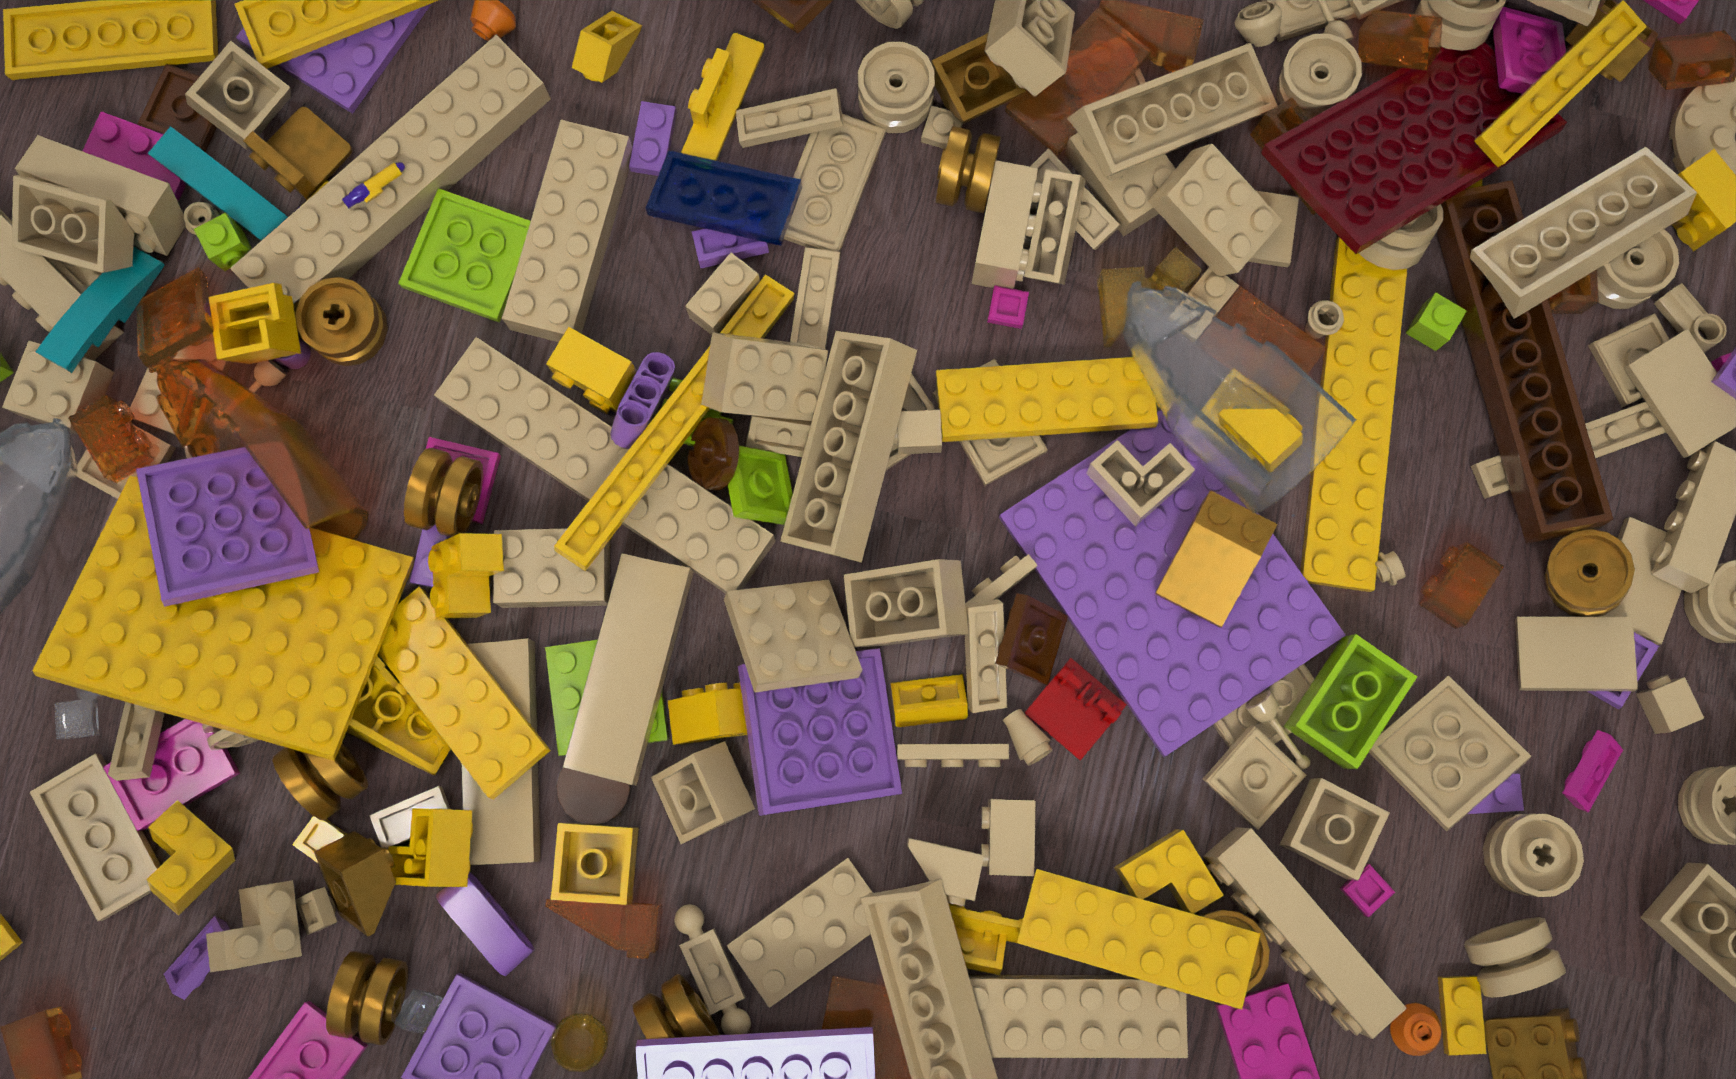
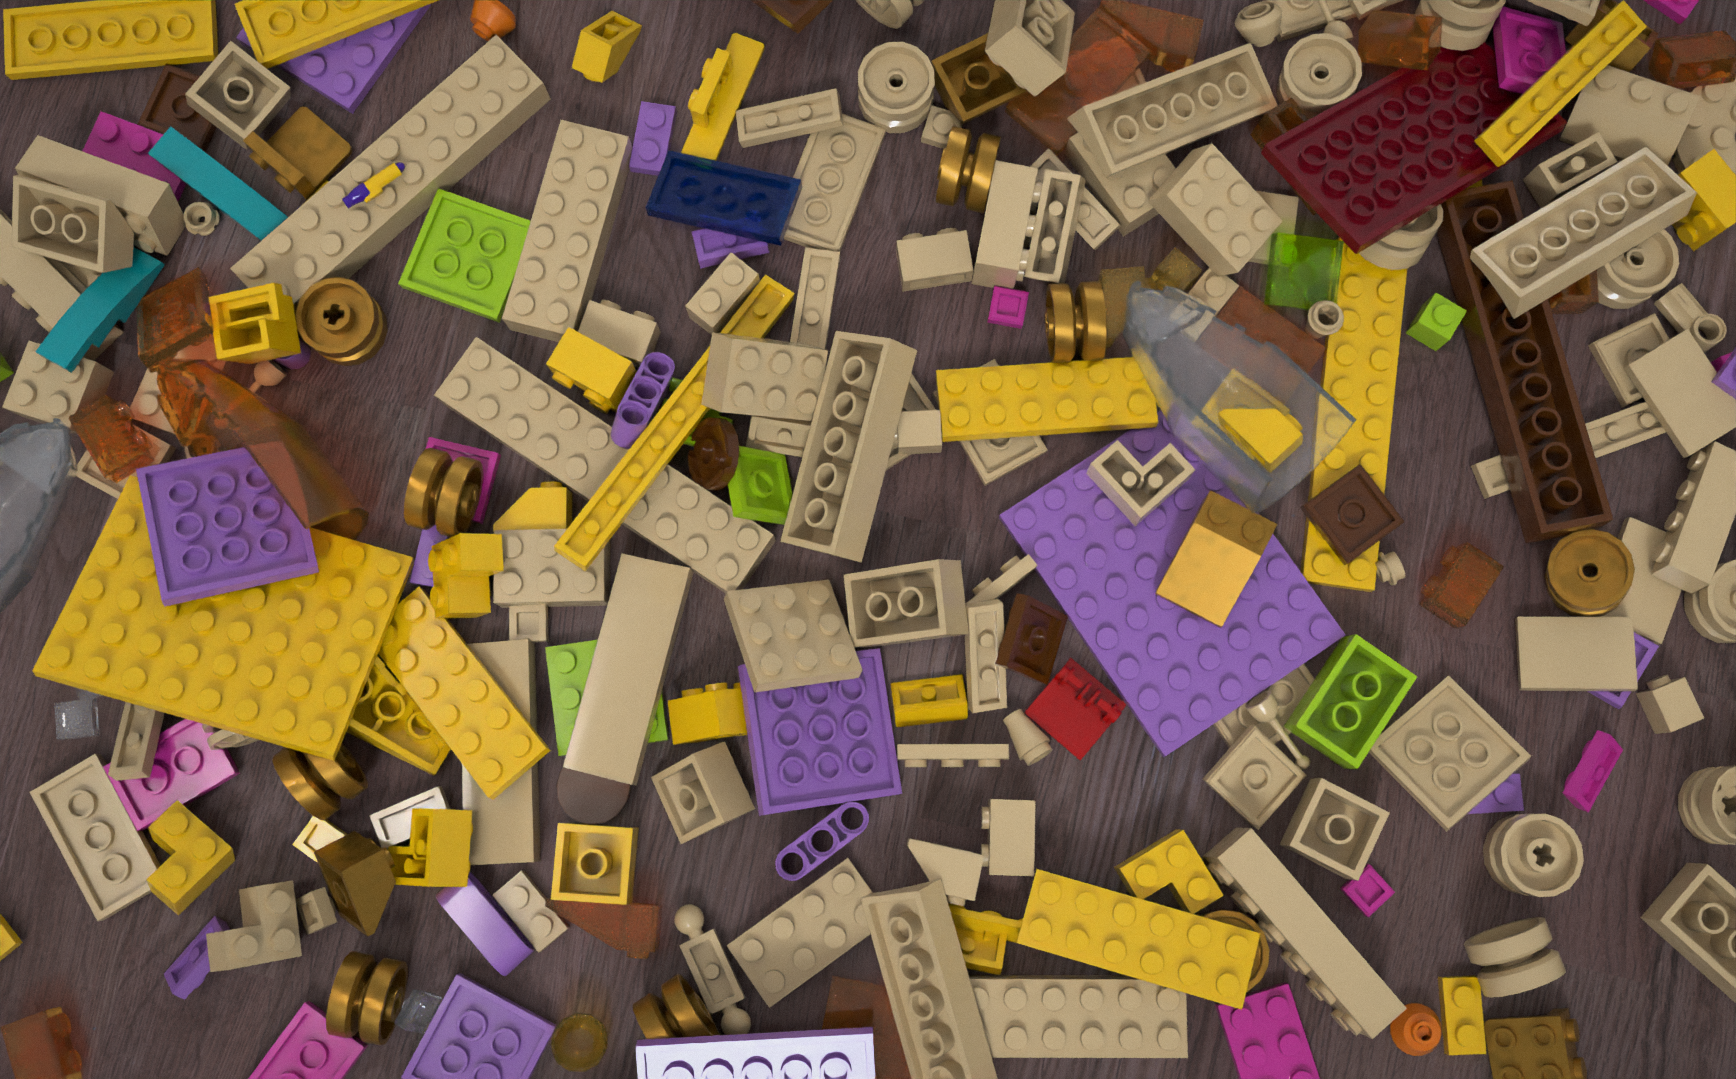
lime brick [194,213,252,271] -> none
none -> tan plate [492,870,570,953]
none -> yellow slope [493,482,572,532]
none -> tan plate [509,604,549,642]
none -> tan brick [578,300,661,368]
none -> medium lavender beam [775,802,869,881]
none -> tan brick [896,228,974,292]
none -> pearl gold wheel [1045,281,1107,363]
none -> clear neon green plate [1264,232,1344,310]
none -> reddish brown tile [1300,464,1405,565]
none -> tan brick [1523,132,1617,208]
none -> tan slope [1560,65,1700,166]

